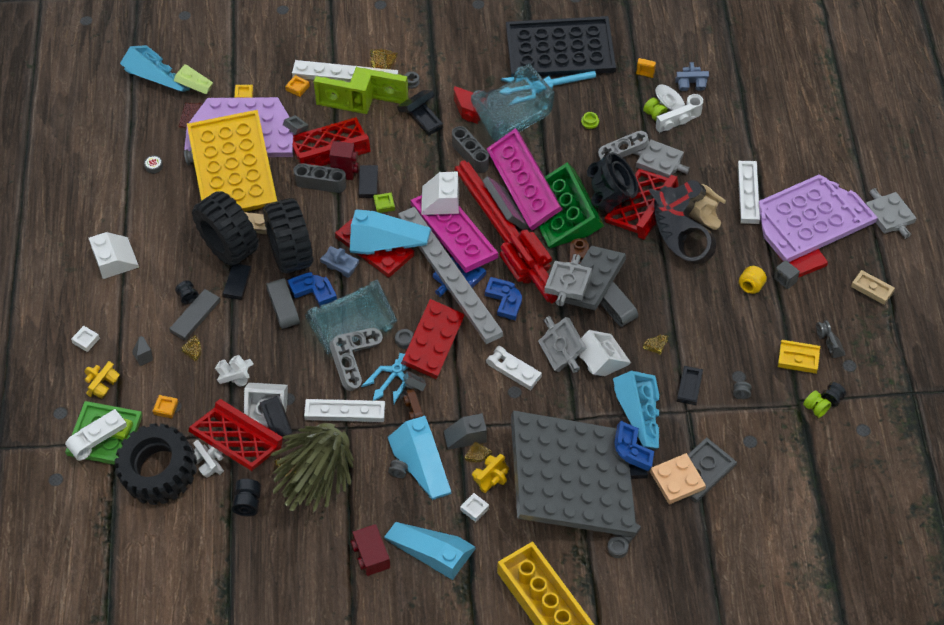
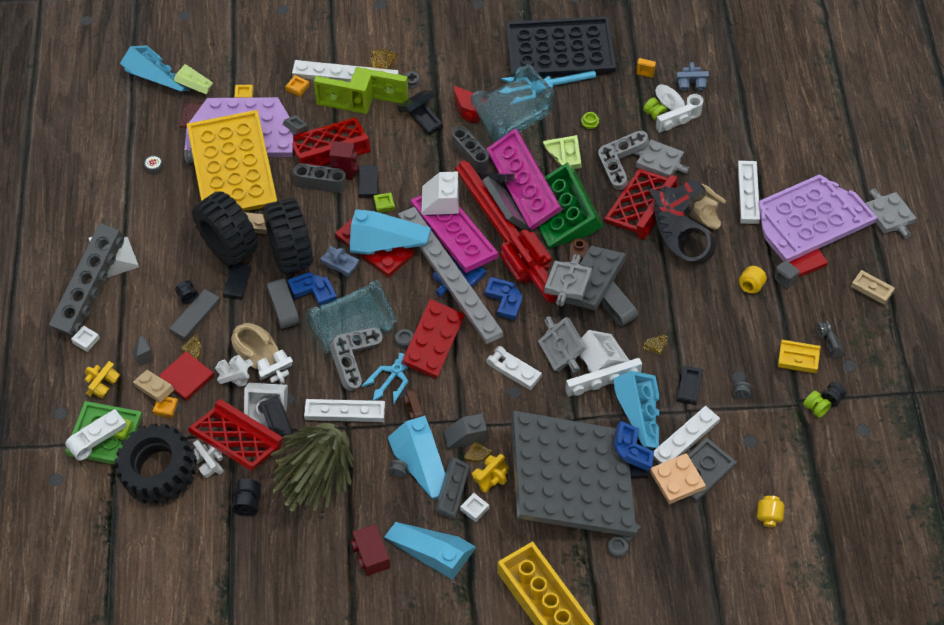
dark grey plate [403,371,426,391] -> none
black piece [587,152,639,213] -> none
none -> dark grey brick [49,223,125,337]
none -> tan plate [133,370,174,403]
none -> red tile [158,351,214,401]
none -> tan hair [231,323,279,369]
none -> white hips [256,350,293,385]
none -> dark grey tile [435,457,470,519]
none -> black tile [476,172,515,182]
none -> yellowish green wing [543,135,582,169]
none -> white plate [565,358,642,397]
none -> white plate [653,406,720,464]
none -> yellow head [757,496,785,527]

